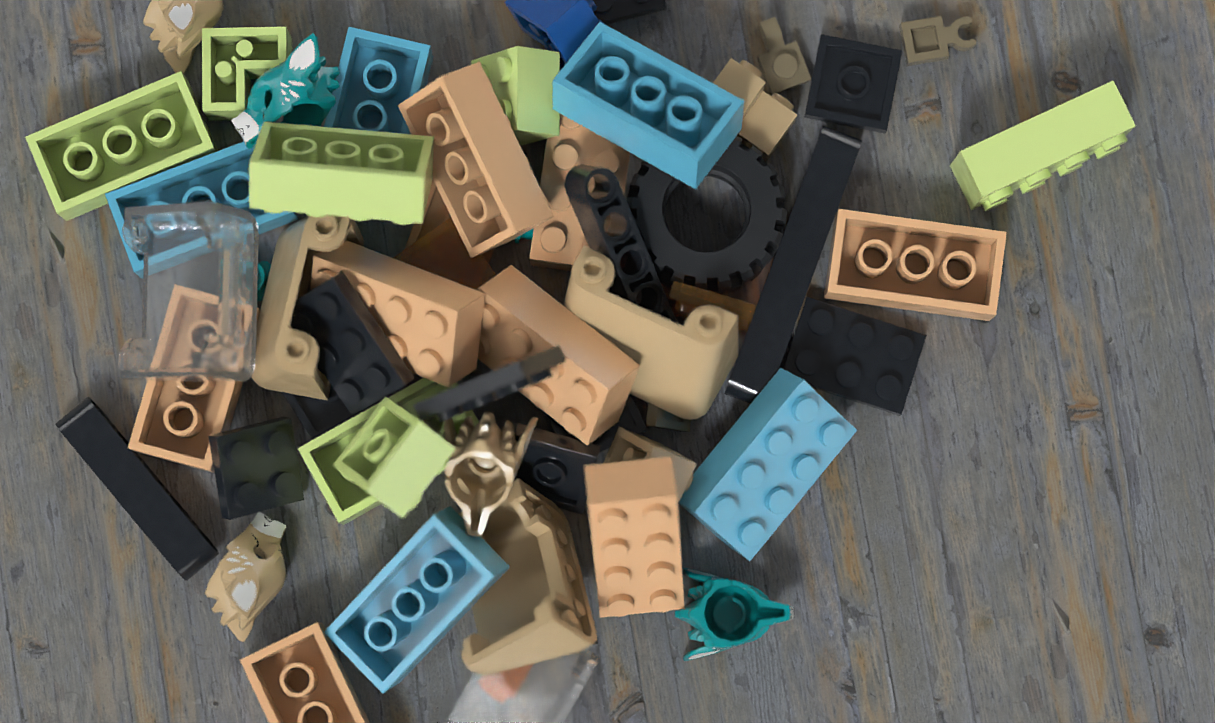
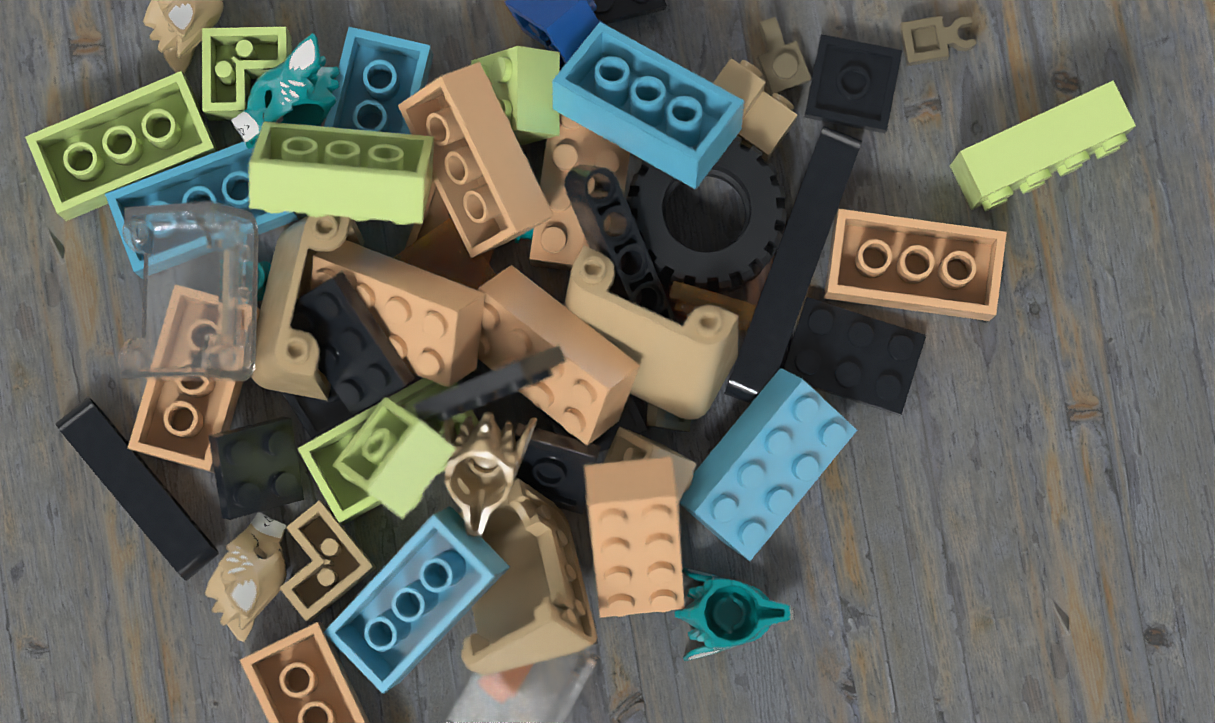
none -> tan brick [280,500,377,622]

